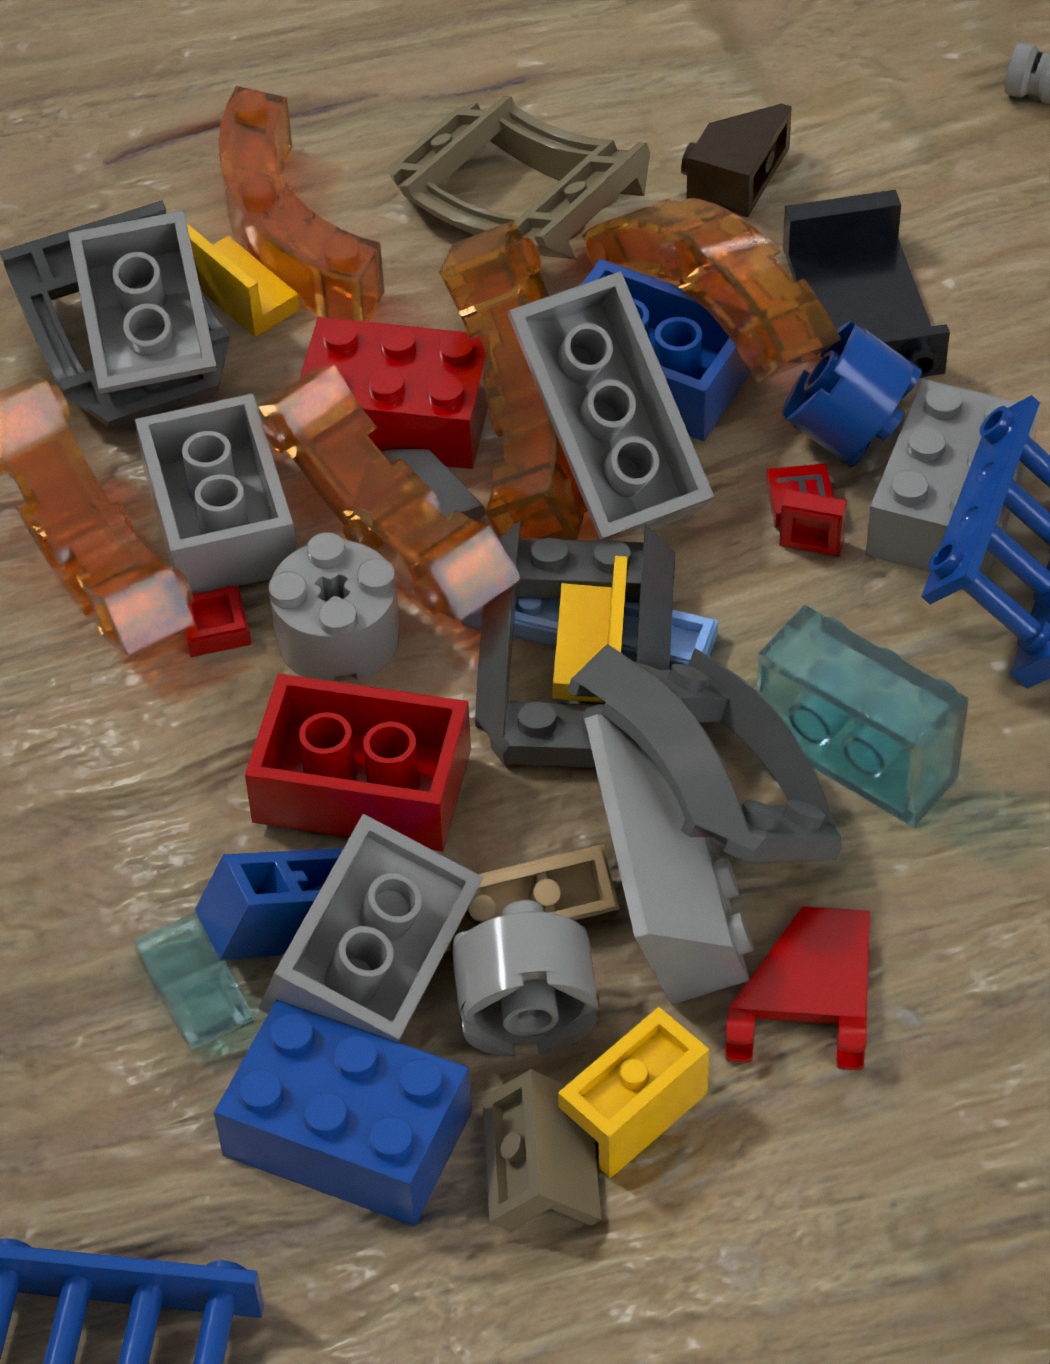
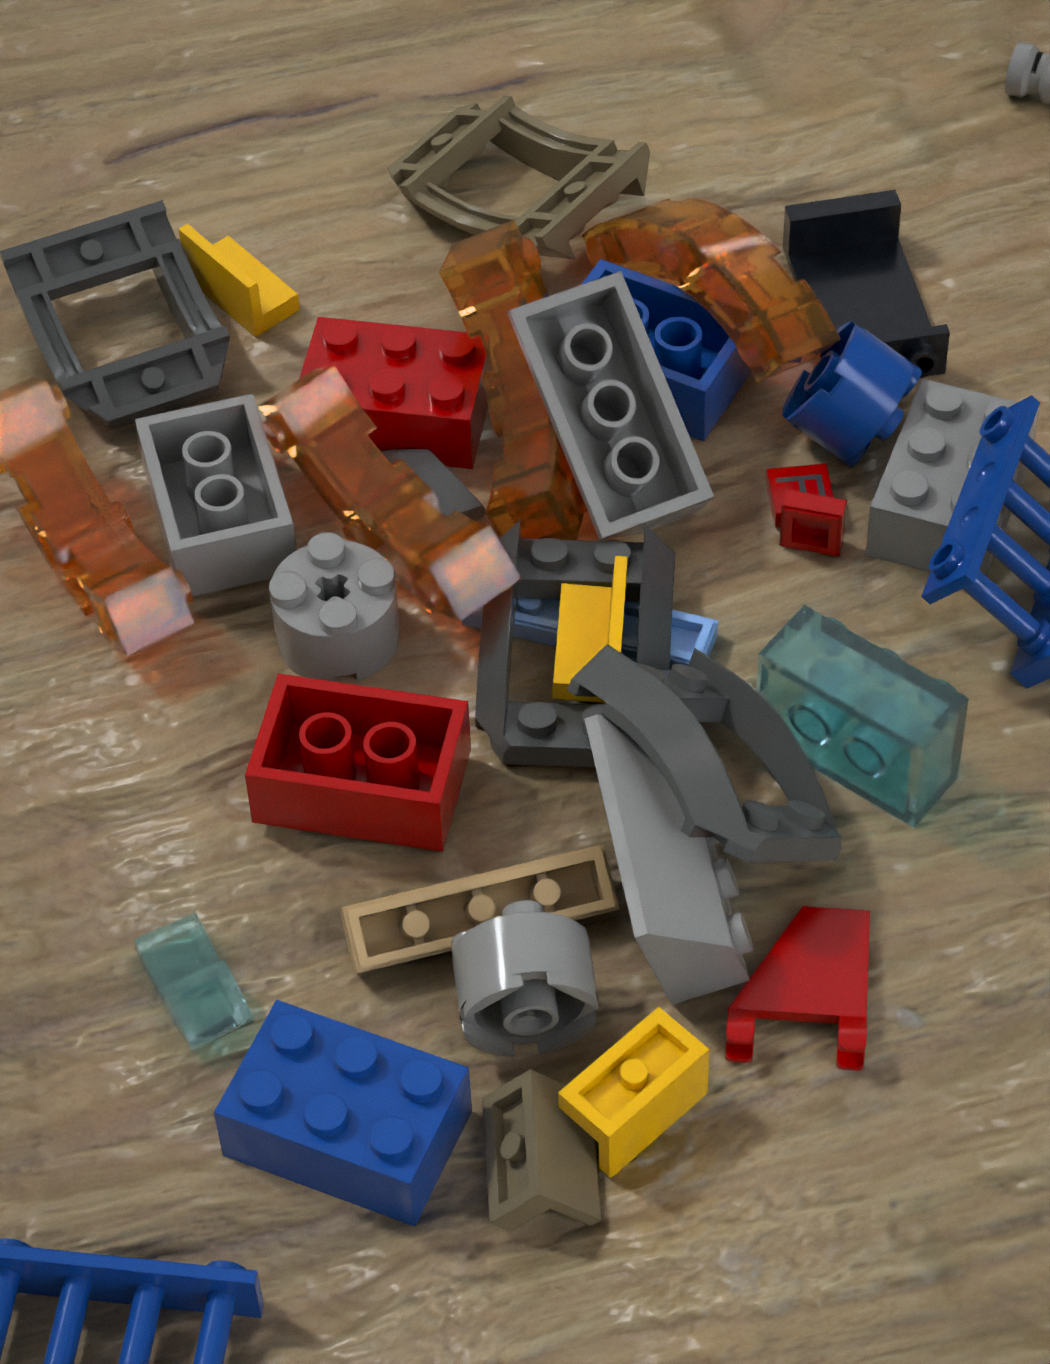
light grey slope [68,210,217,394] -> none
red tile [177,585,252,658] -> none
blue slope [195,848,344,960] -> none
clear orange brick [218,86,385,322] -> none
light grey slope [258,814,484,1042] -> none
dark brown slope [681,104,792,217] -> none

